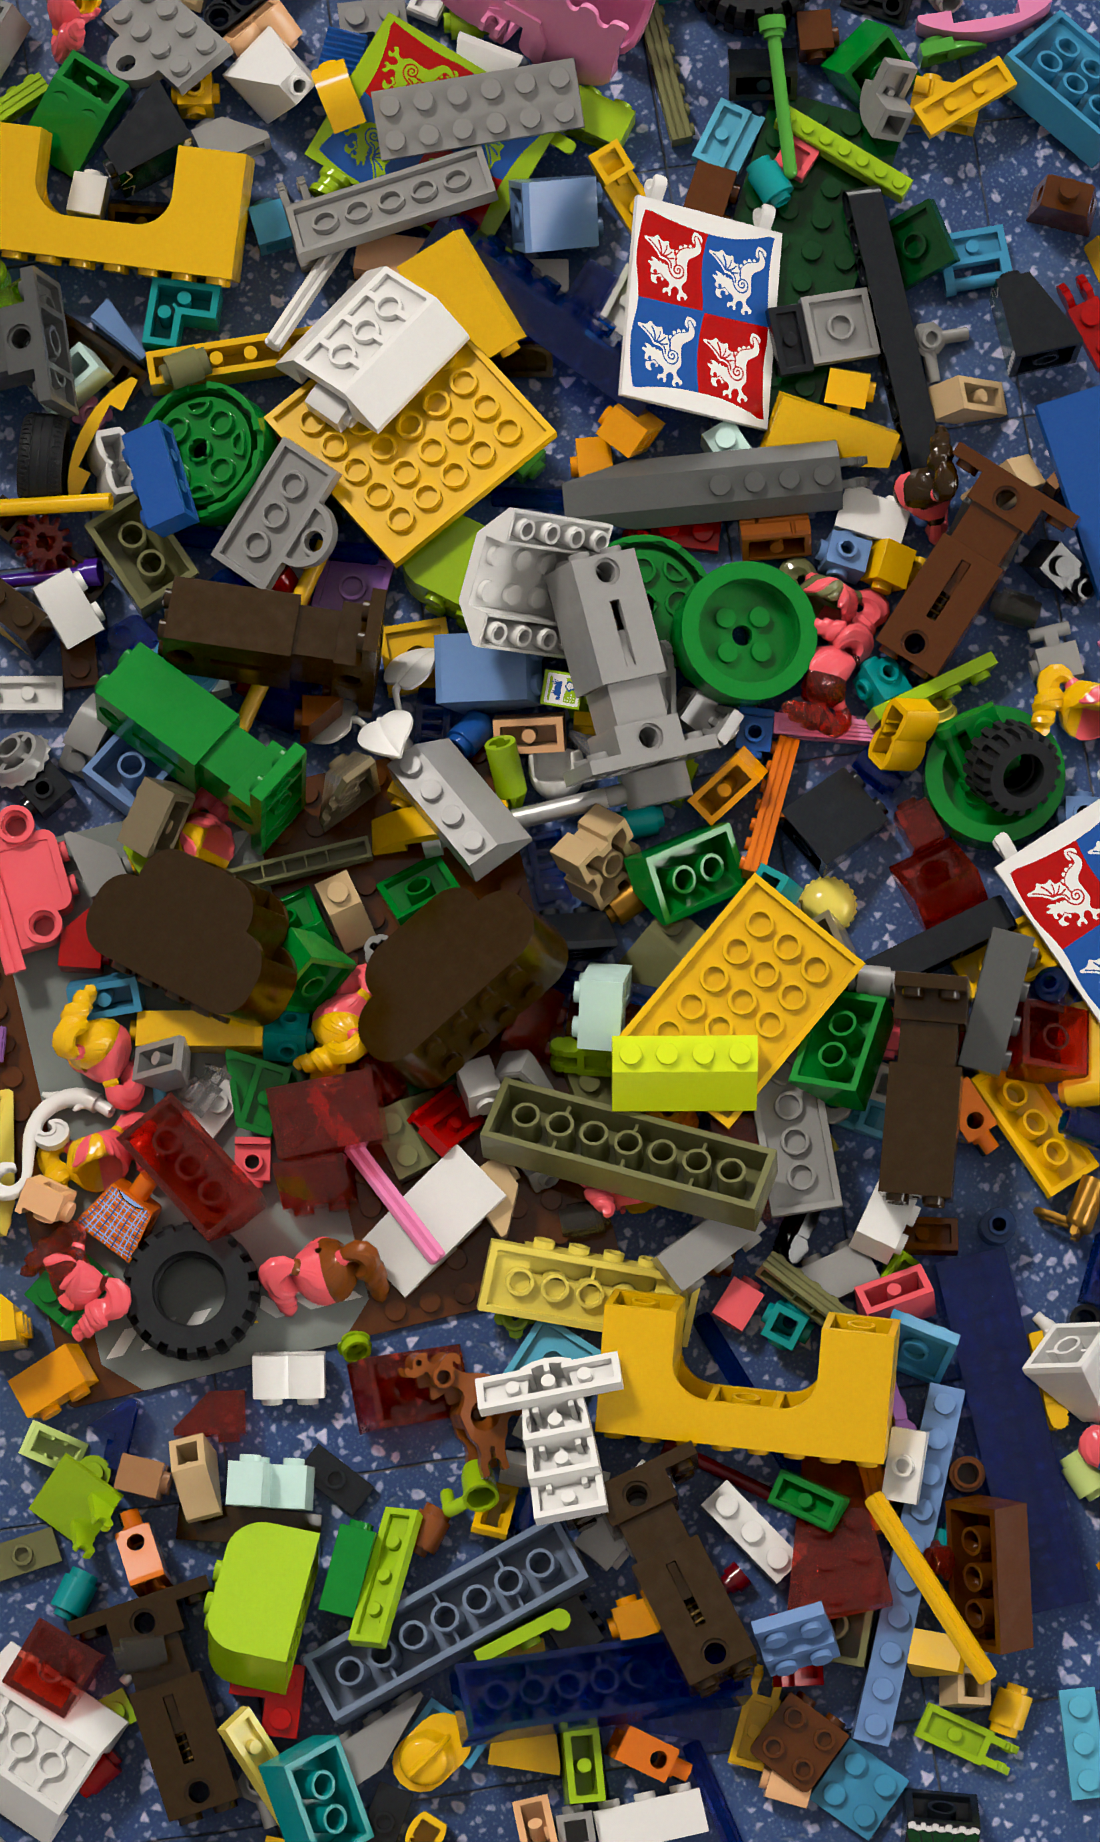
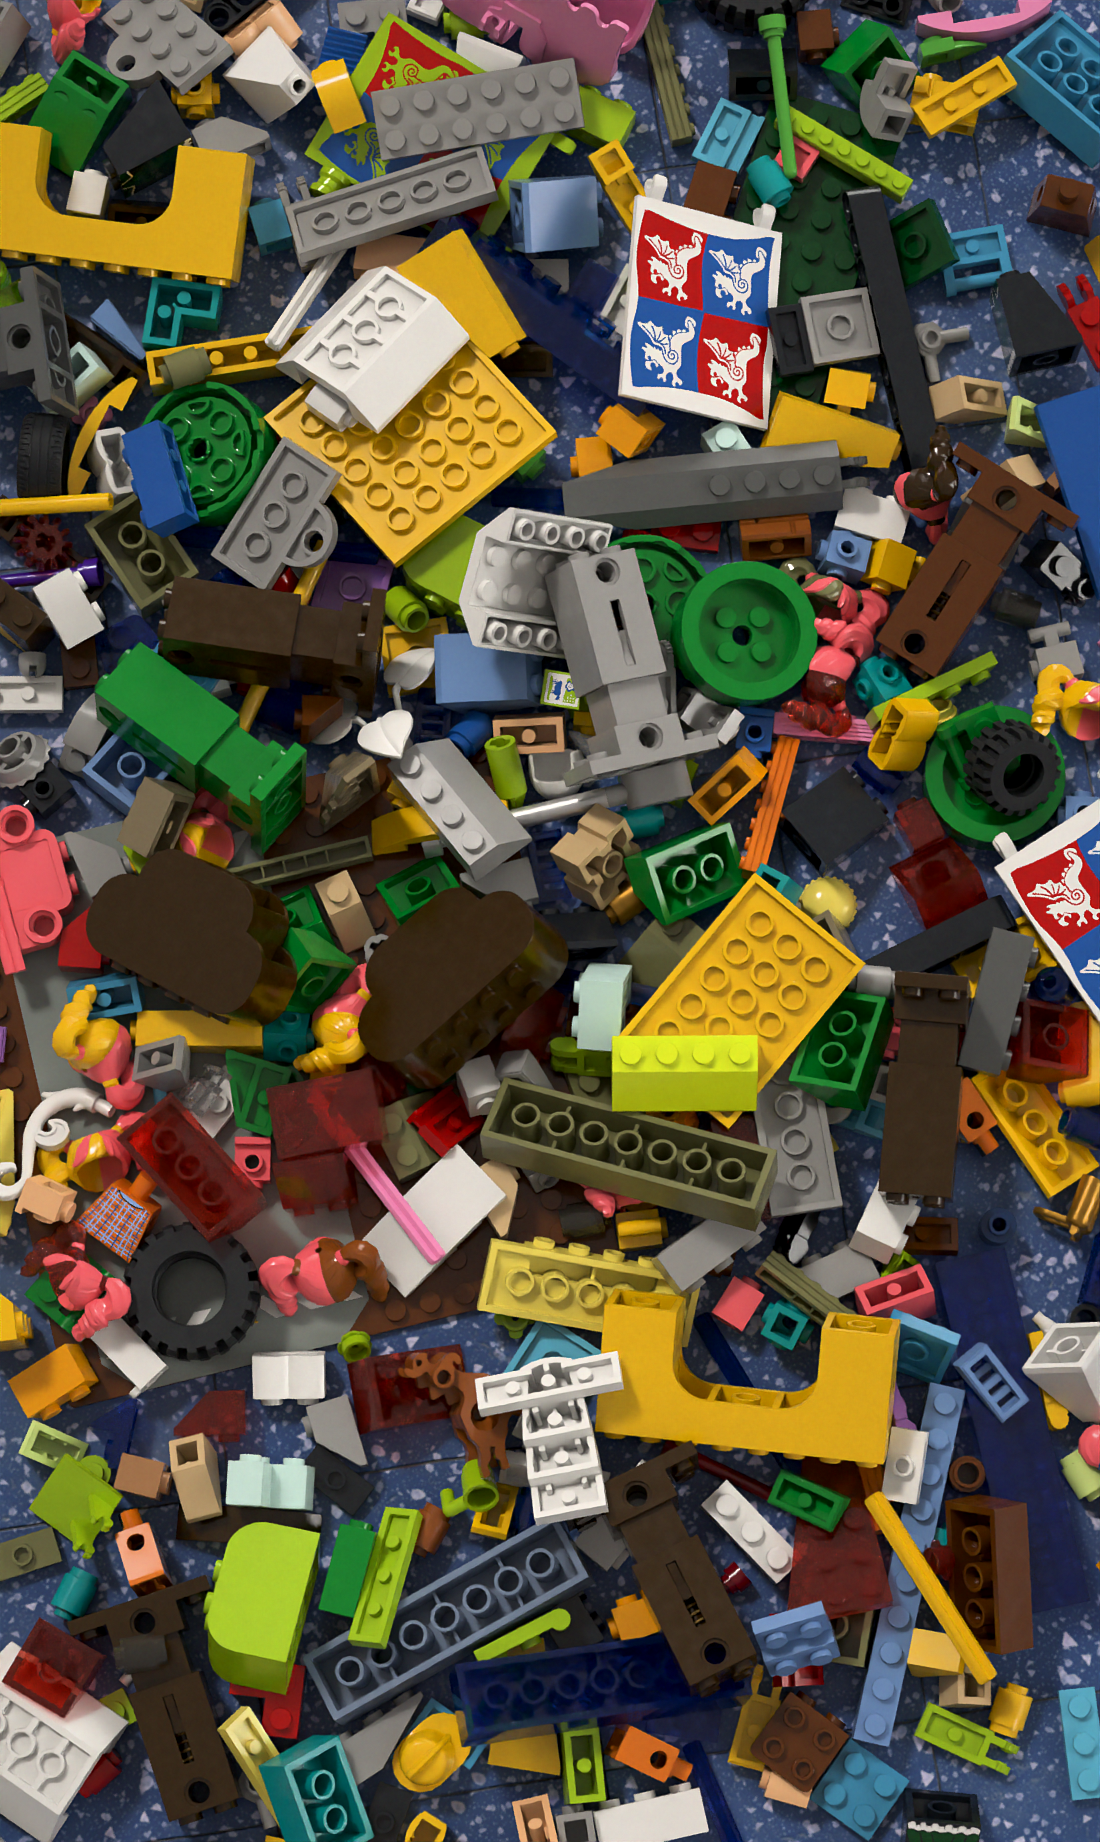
none -> light grey hinge [18,652,46,678]
none -> white brick [80,1318,169,1399]
none -> light grey slope [302,1395,369,1468]
none -> lime brick [385,586,429,633]
none -> light grey slope [460,857,539,907]
none -> yellow brick [615,1208,668,1252]
none -> medium blue slope [953,1342,1029,1423]
none -> yellowish green slope [1004,396,1047,449]

